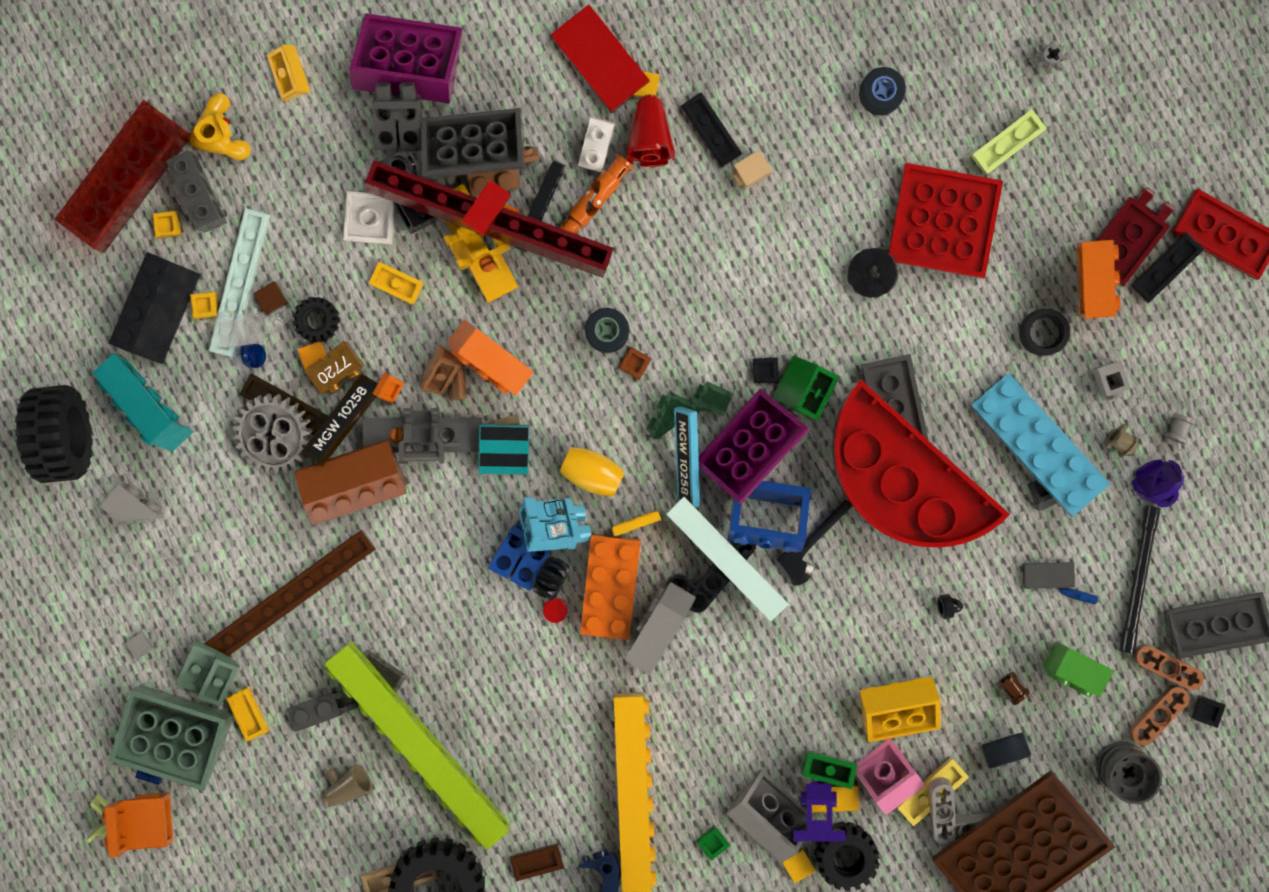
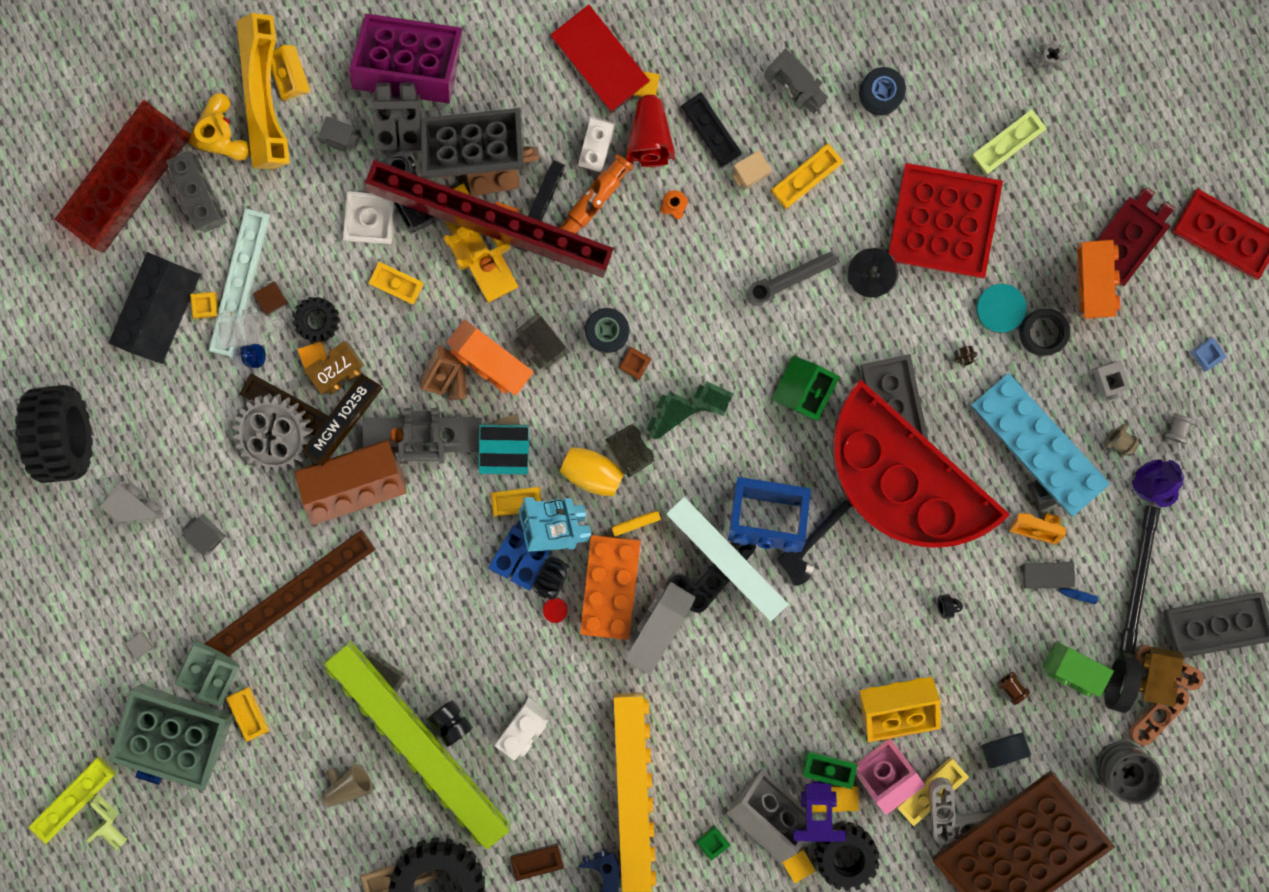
teal wedge [93,353,193,452] -> none
orange piece [102,792,174,858] -> none
yellow tile [152,211,182,239] -> none
dark grey hinge [287,690,359,732] -> none
orange tile [372,372,405,404] -> none
red tile [461,180,511,237] -> none
tile [674,406,700,508] -> none
magenta slope [698,389,809,504] -> none
black tile [753,357,779,383] -> none
black tile [1130,232,1204,303] -> none
black plate [1191,695,1226,728] -> none
none -> neon yellow tile [28,756,117,844]
none -> dark grey brick [182,516,226,556]
none -> yellow arch [236,13,290,169]
none -> dark grey window [317,116,359,153]
none -> black wheel [427,700,473,747]
none -> yellow tile [491,487,541,517]
none -> white brick [495,697,548,761]
none -> clear smoke brick [515,313,570,371]
none -> clear smoke piece [605,423,655,478]
none -> orange brick [660,190,688,219]
none -> dark grey axle [746,252,838,306]
none -> dark grey hips [764,48,828,114]
none -> yellow tile [770,143,844,209]
none -> dark brown plate [953,346,978,366]
none -> teal tile [976,283,1027,333]
none -> light orange hinge [1009,513,1066,545]
none -> black tyre [1104,656,1142,713]
none -> pearl gold brick [1139,647,1184,707]
none -> medium blue tile [1190,337,1227,372]

